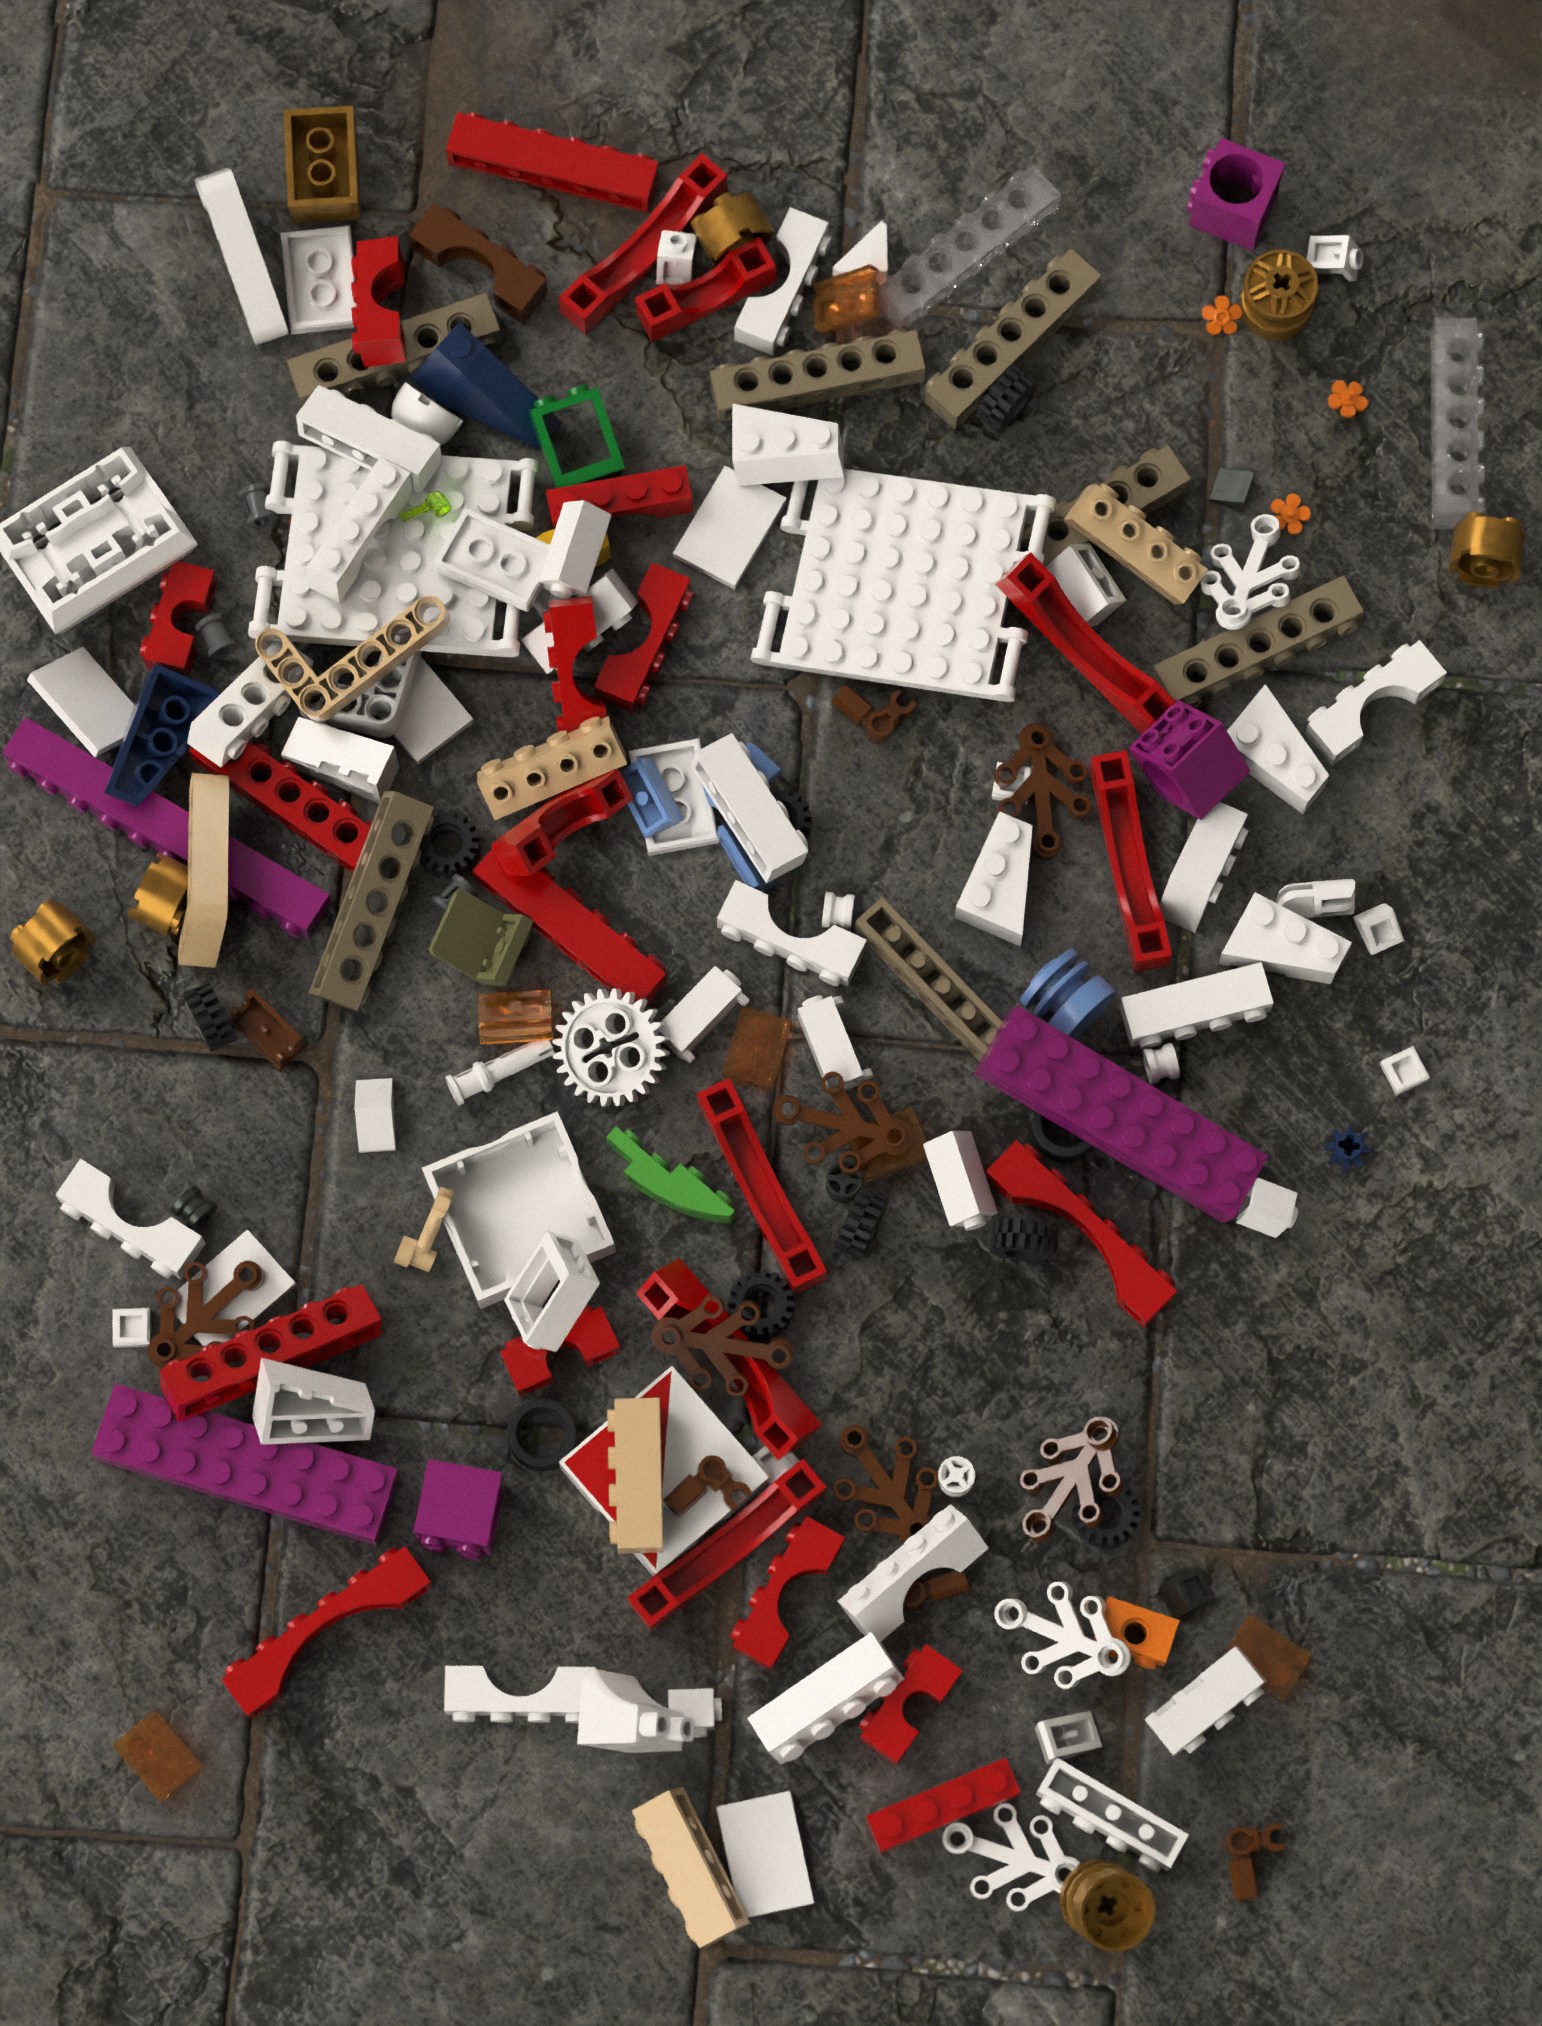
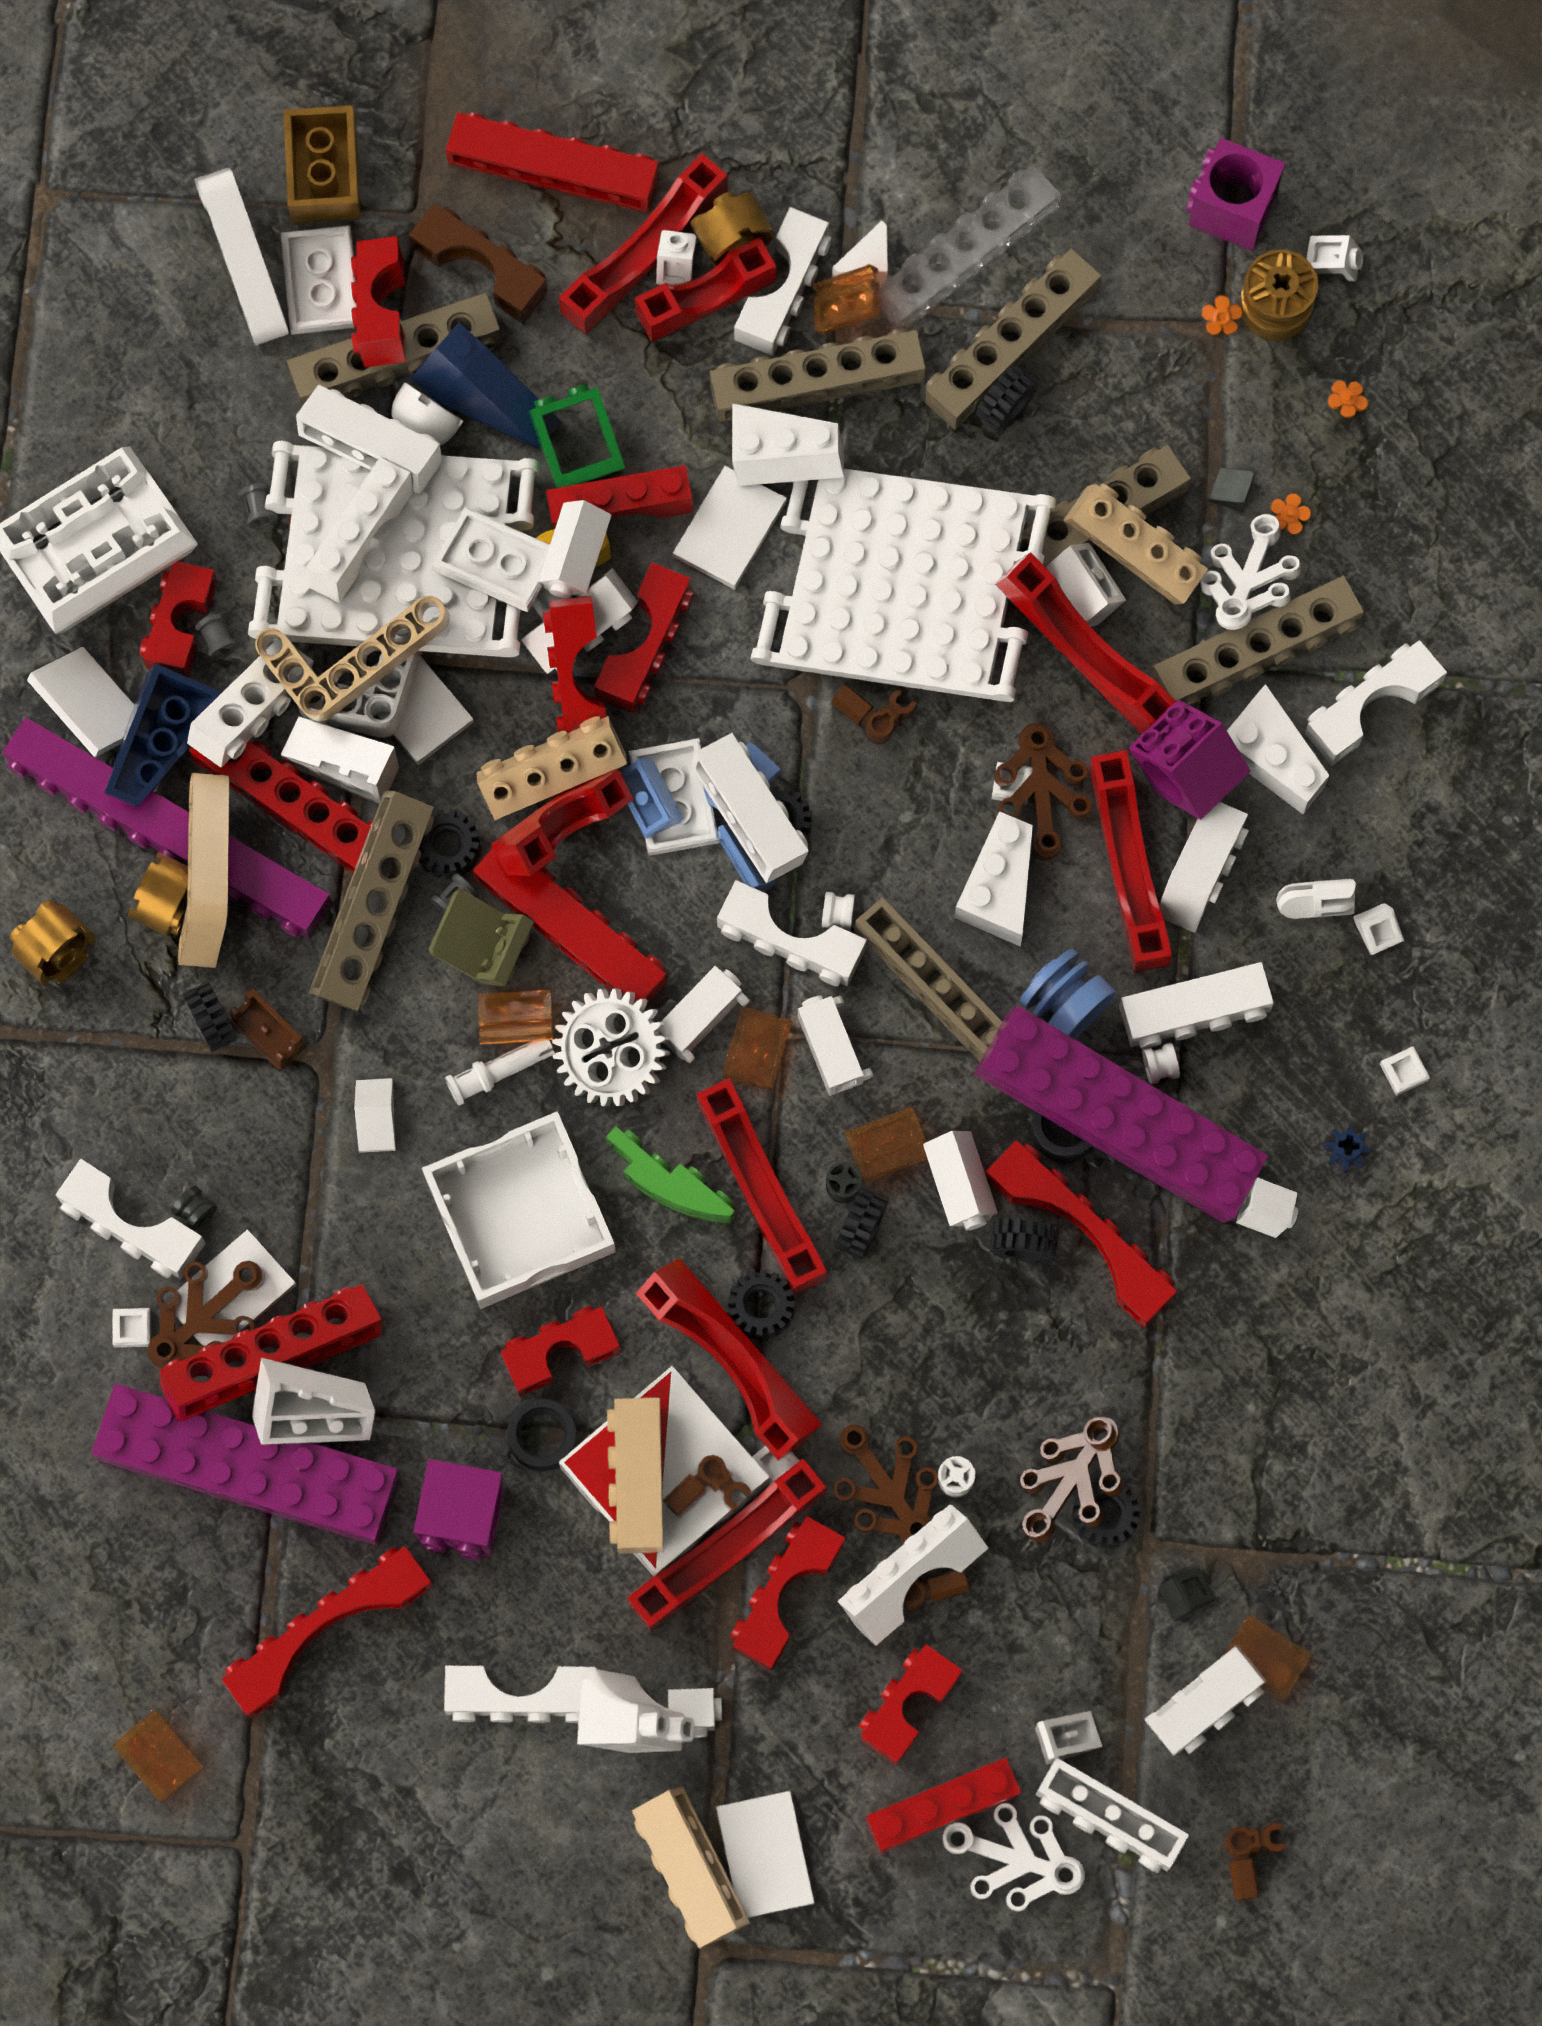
tan brick [393,1186,454,1272] -> none
clear neon green hand [399,491,452,522] -> none
white window [504,1230,600,1352] -> none
reddish brown plant [651,1294,795,1397] -> none
white brick [748,1632,905,1765] -> none
reddish brown plant [773,1072,913,1175] -> none
white plant [995,1581,1131,1689] -> none
pearl gold wheel [1059,1859,1156,1952] -> none
orange brick [1093,1596,1179,1670] -> none
white wedge [1218,892,1352,984] -> none
clear brick [1431,317,1485,529] -> none
pearl gold brick [1449,511,1525,588] -> none

